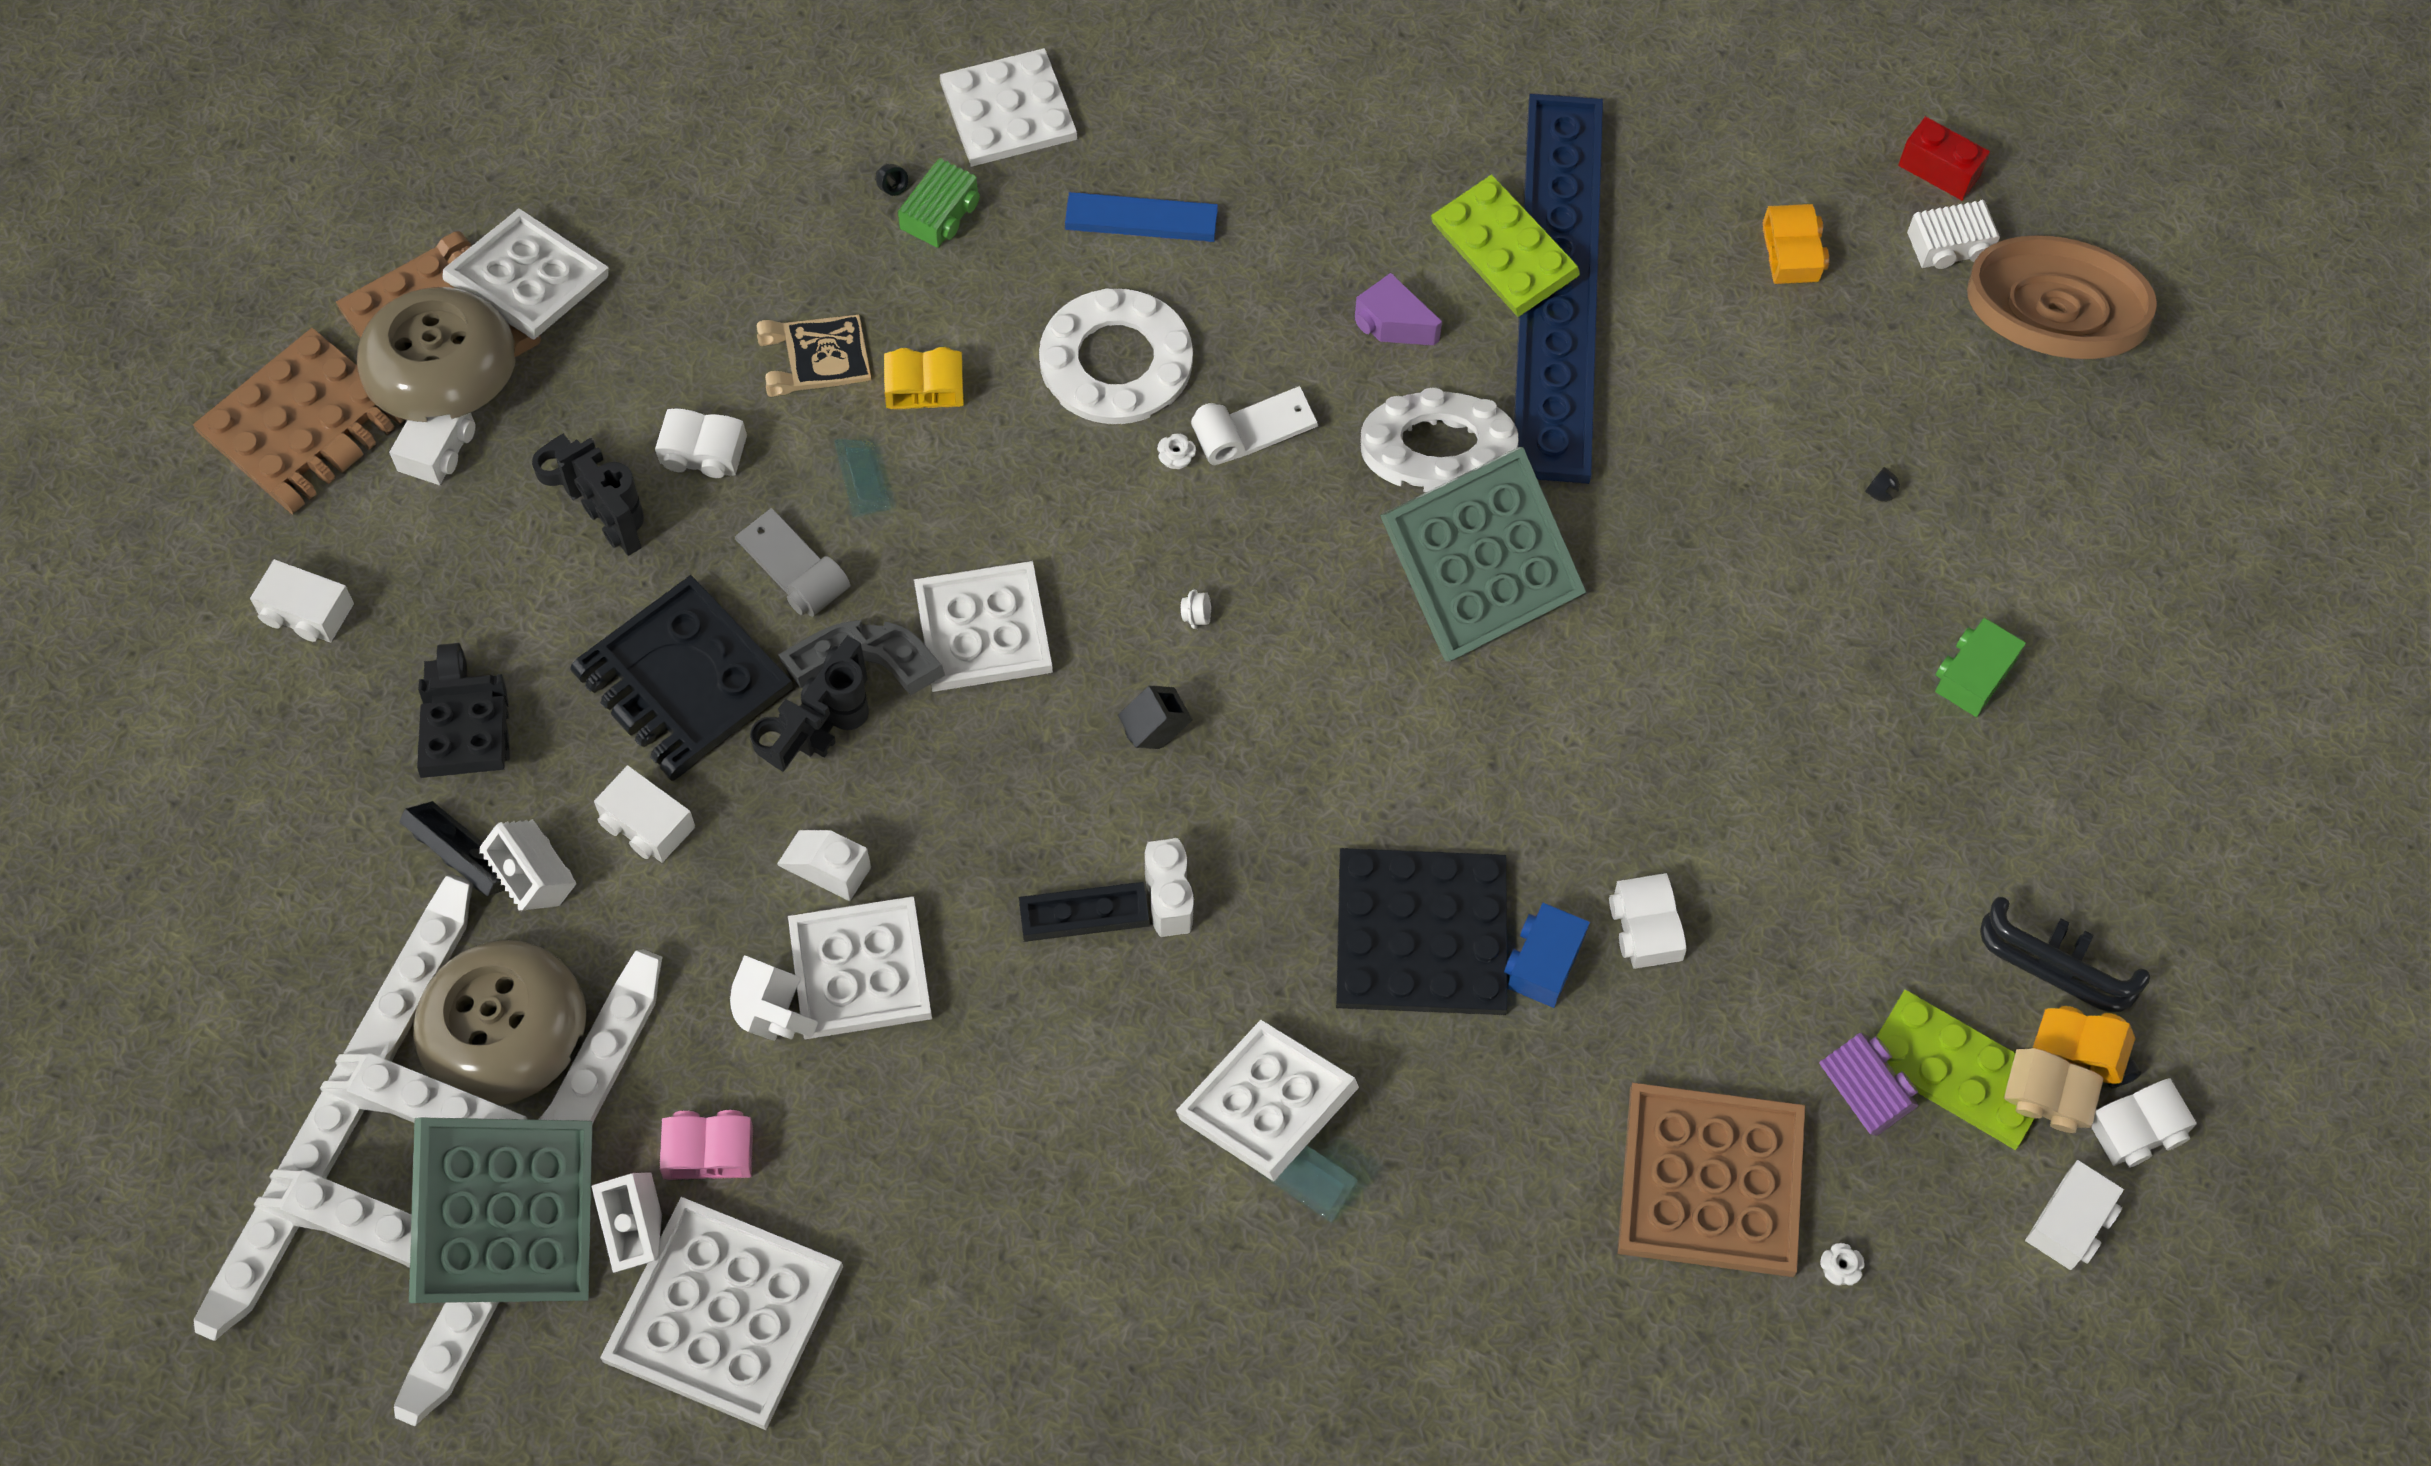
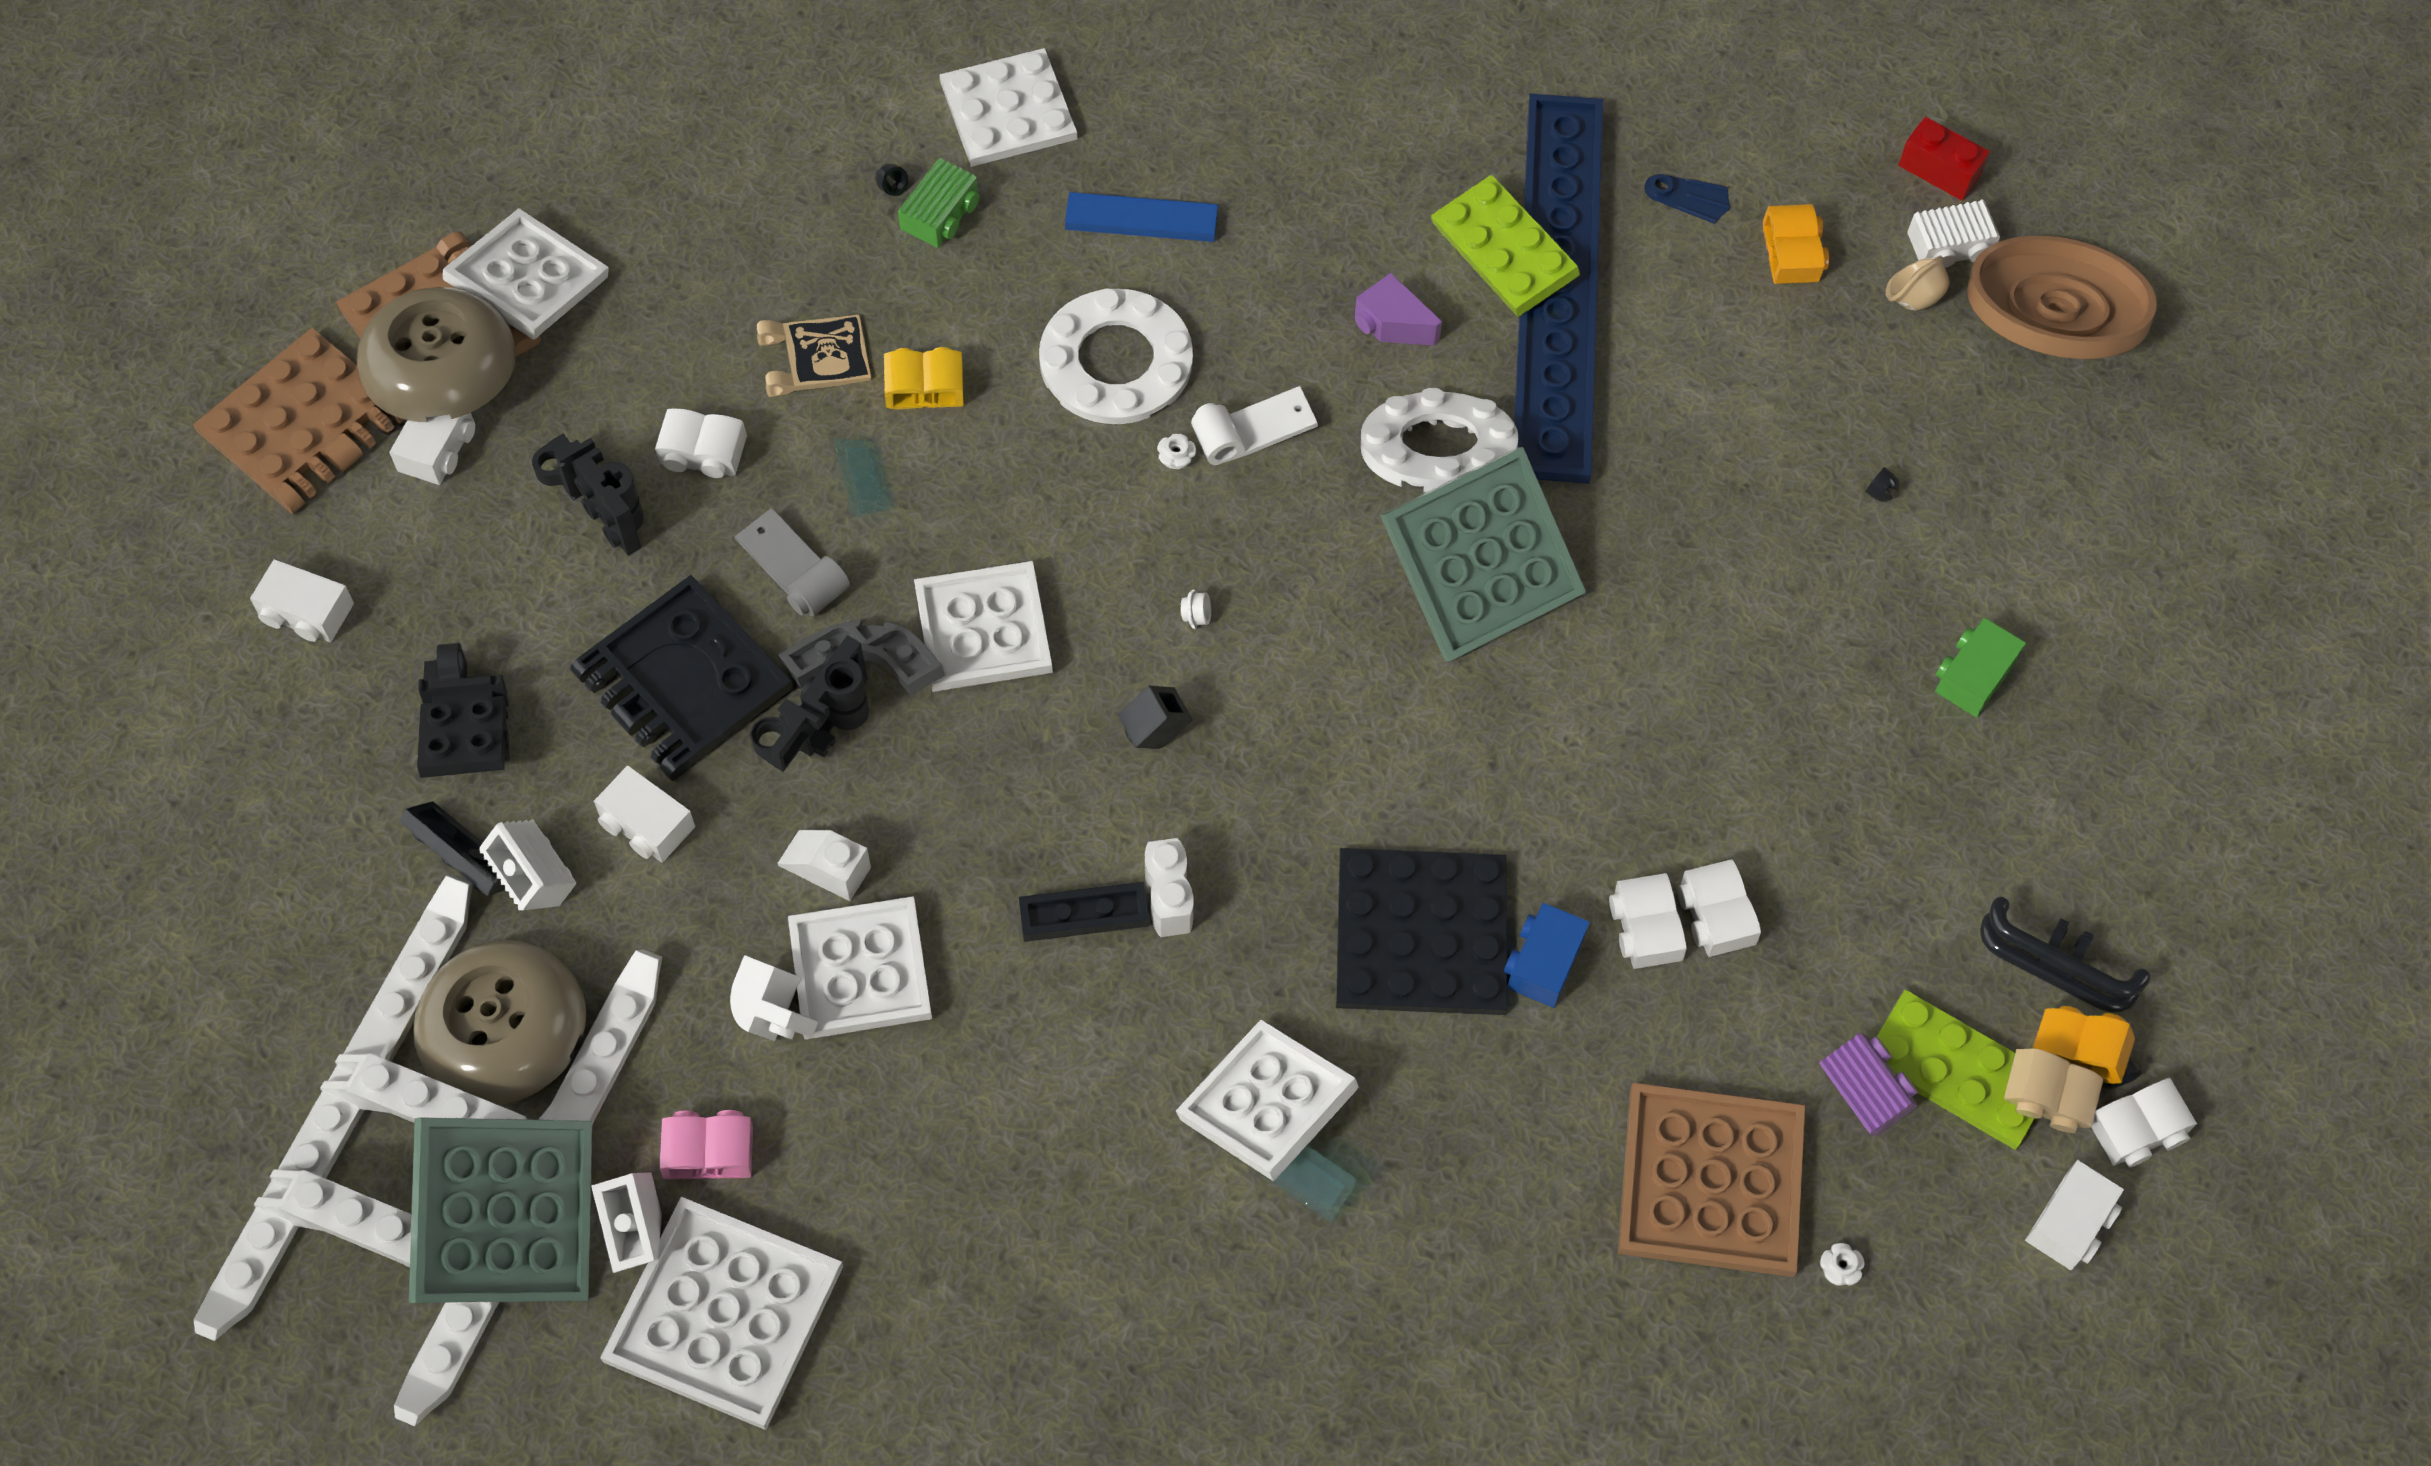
none -> dark blue piece [1644,174,1731,224]
none -> white brick [1677,859,1761,957]
none -> tan helmet [1886,255,1950,311]

